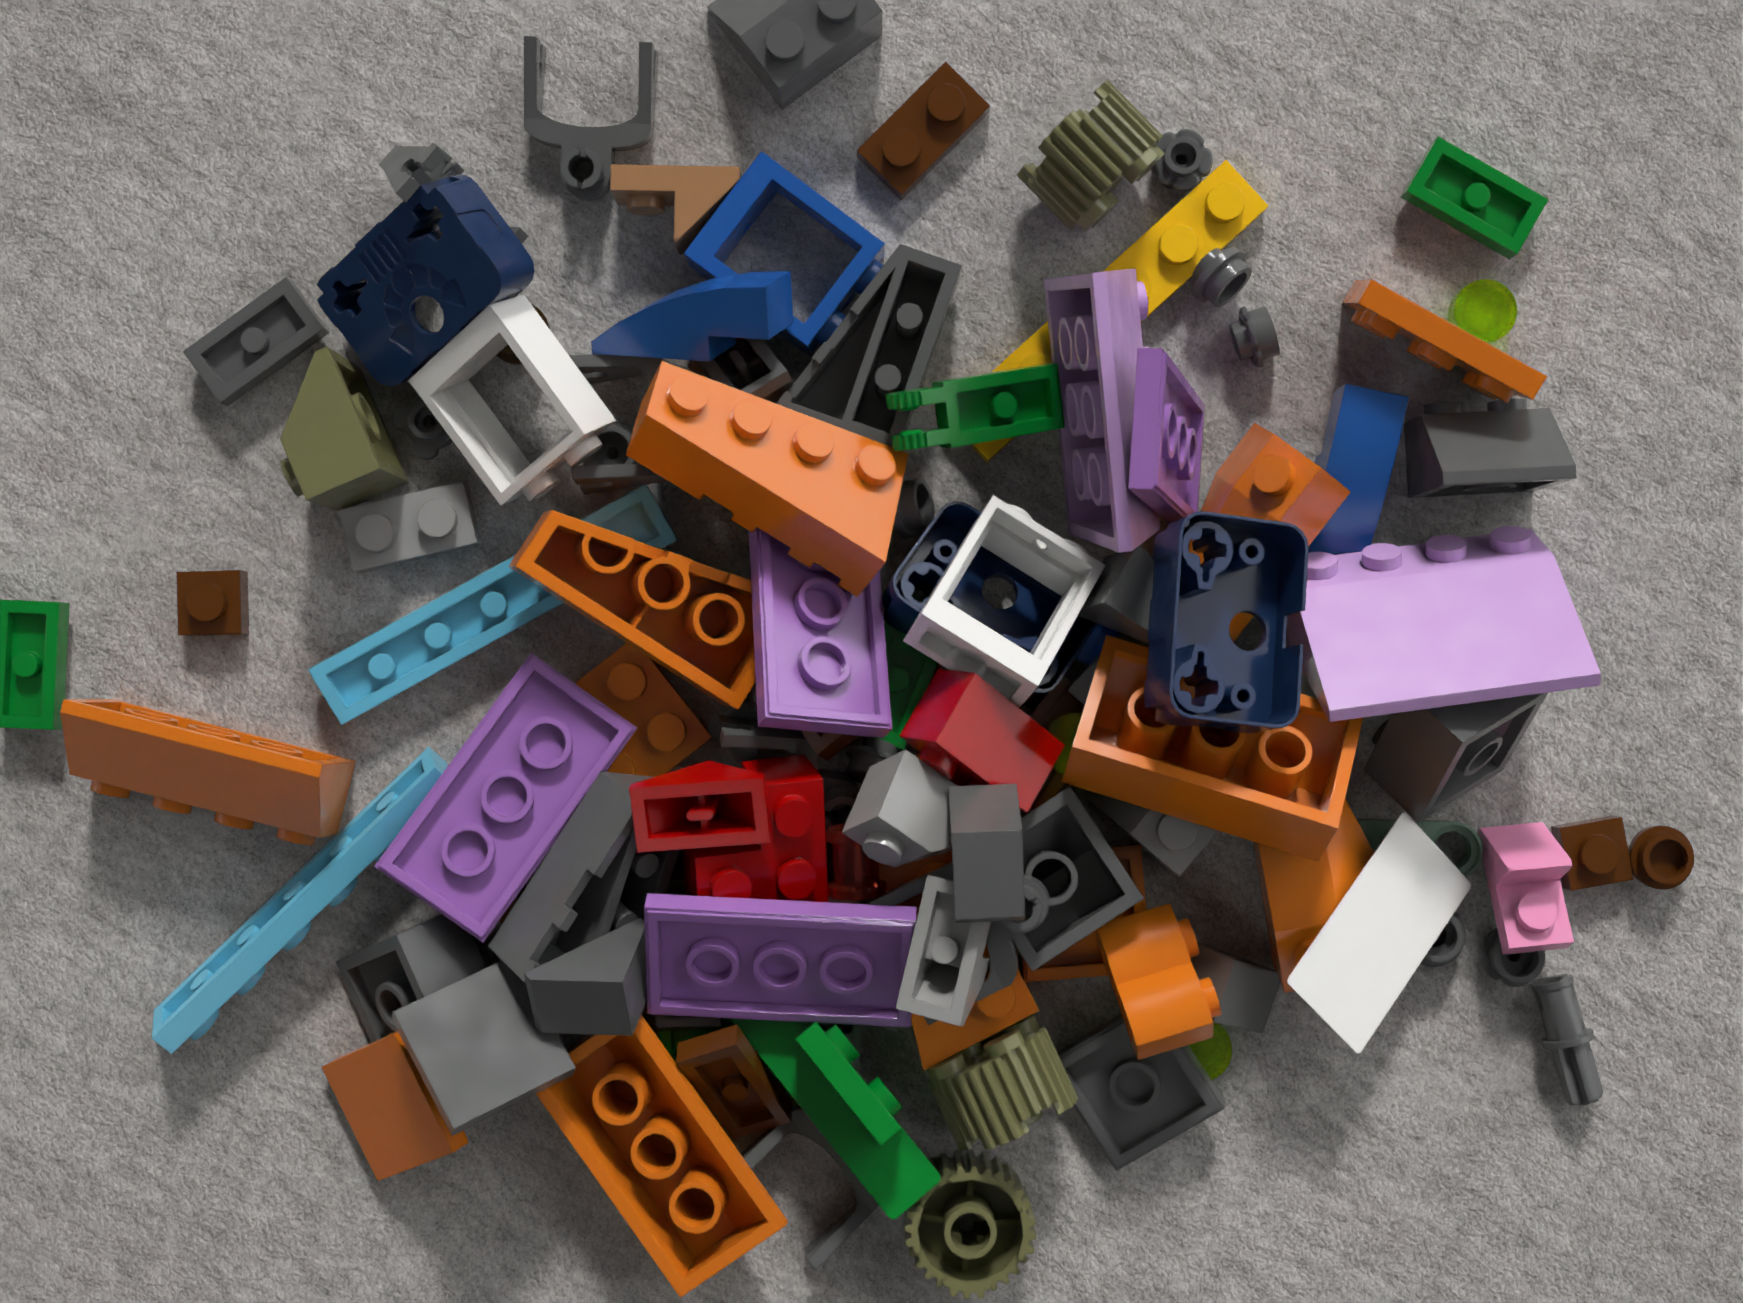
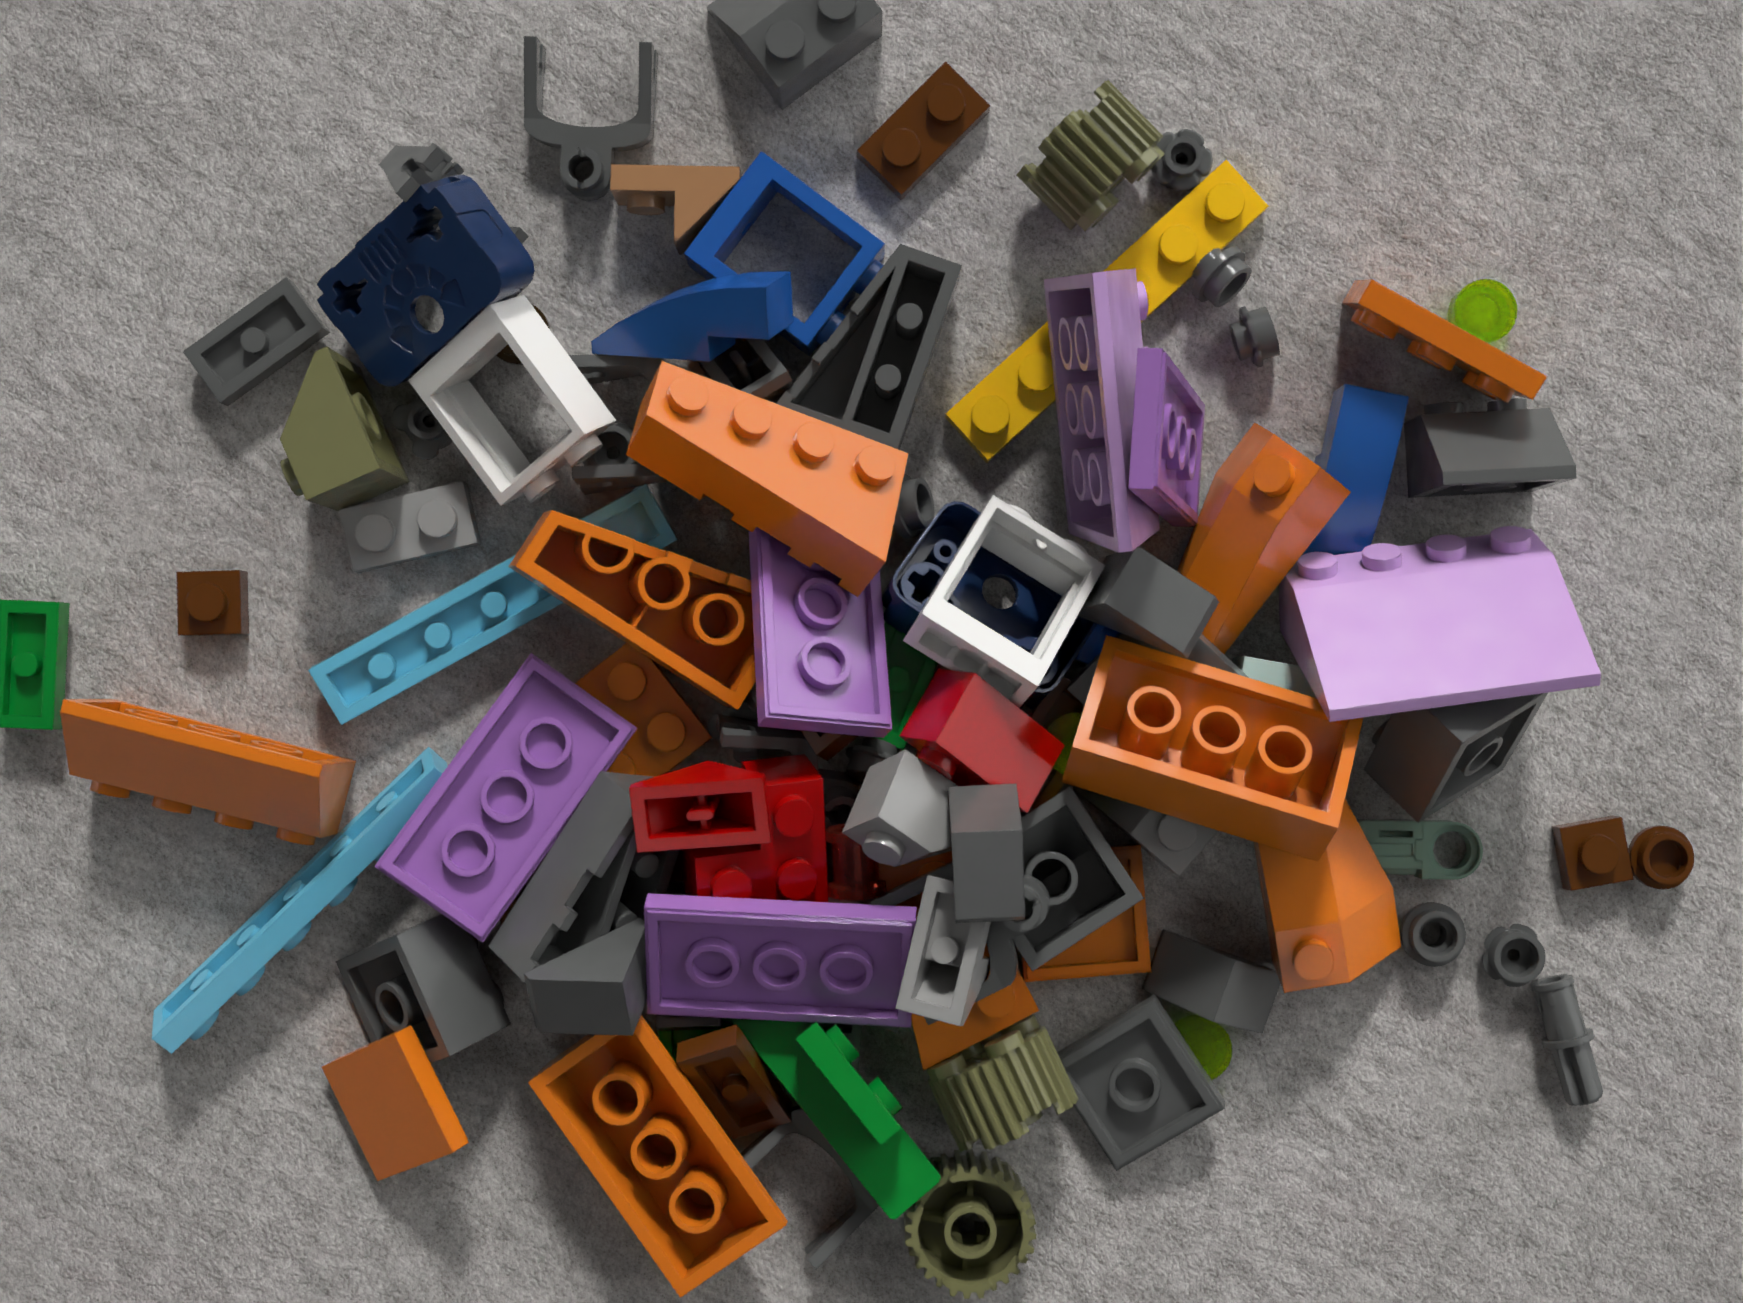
dark grey tile [392,961,576,1136] -> none
green hinge [886,363,1065,451] -> none
orange brick [1096,903,1222,1060] -> none
dark blue axle [1144,511,1309,733] -> none
white sticker [1287,812,1471,1053] -> none
green plate [1400,136,1549,260] -> none
bright pink slope [1477,822,1574,955] -> none

